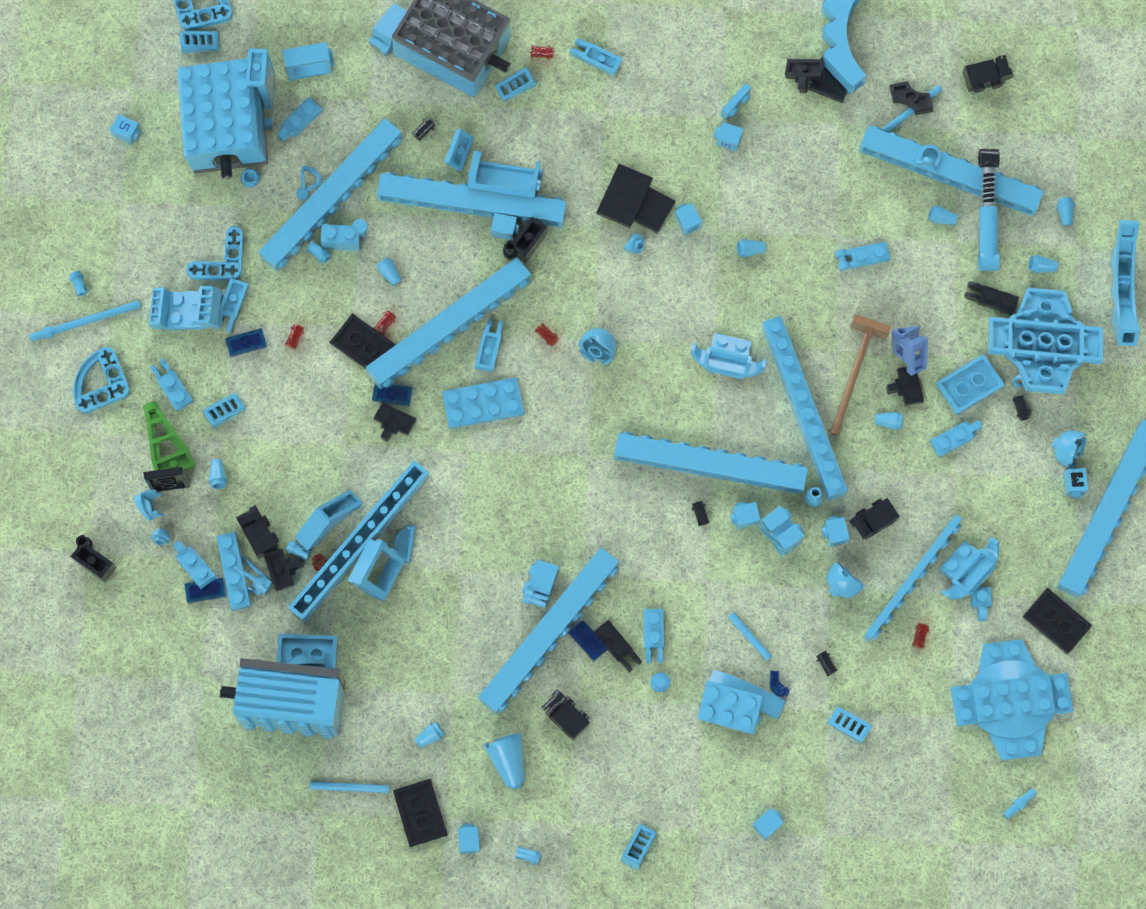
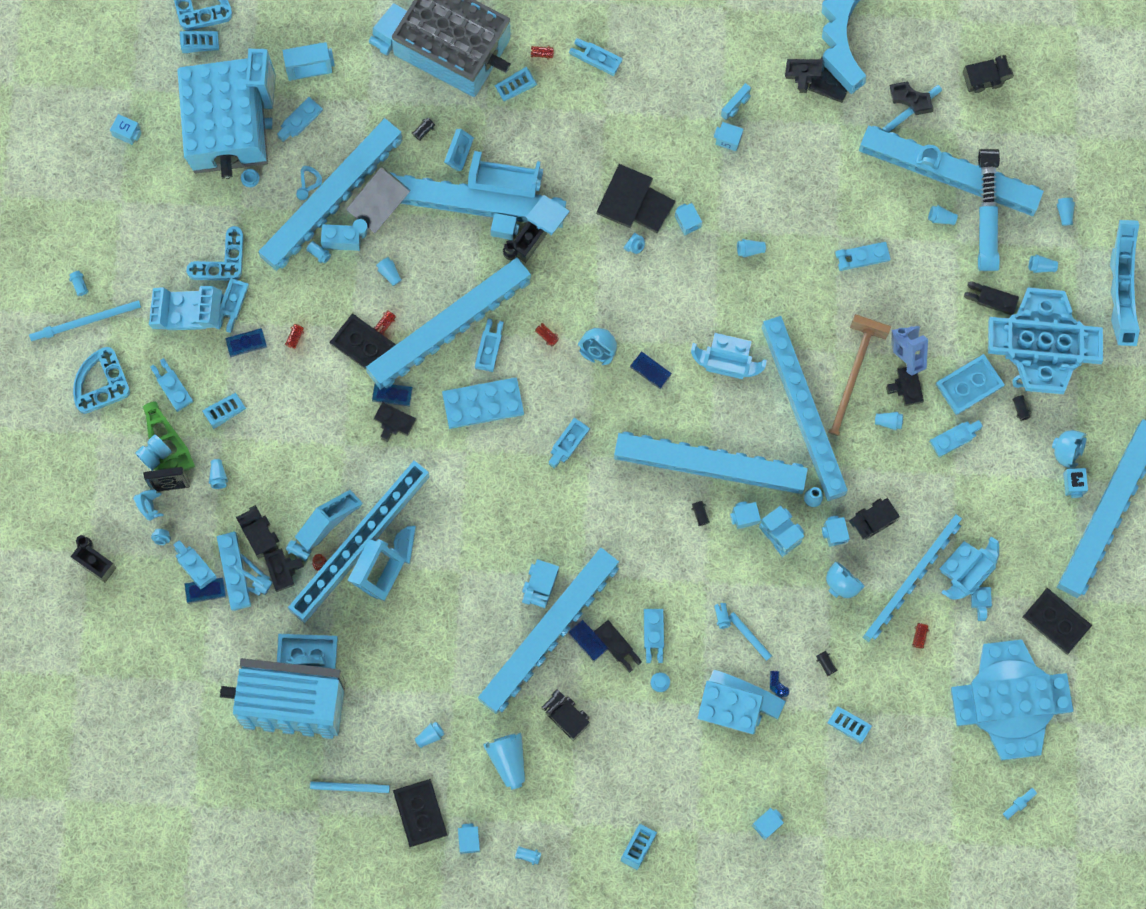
none -> medium azure wheel [135,434,172,471]
none -> tile [346,166,411,233]
none -> medium azure piece [526,195,570,235]
none -> medium azure hinge [548,417,590,469]
none -> clear blue plate [630,351,672,390]
none -> medium azure pin [714,603,732,629]

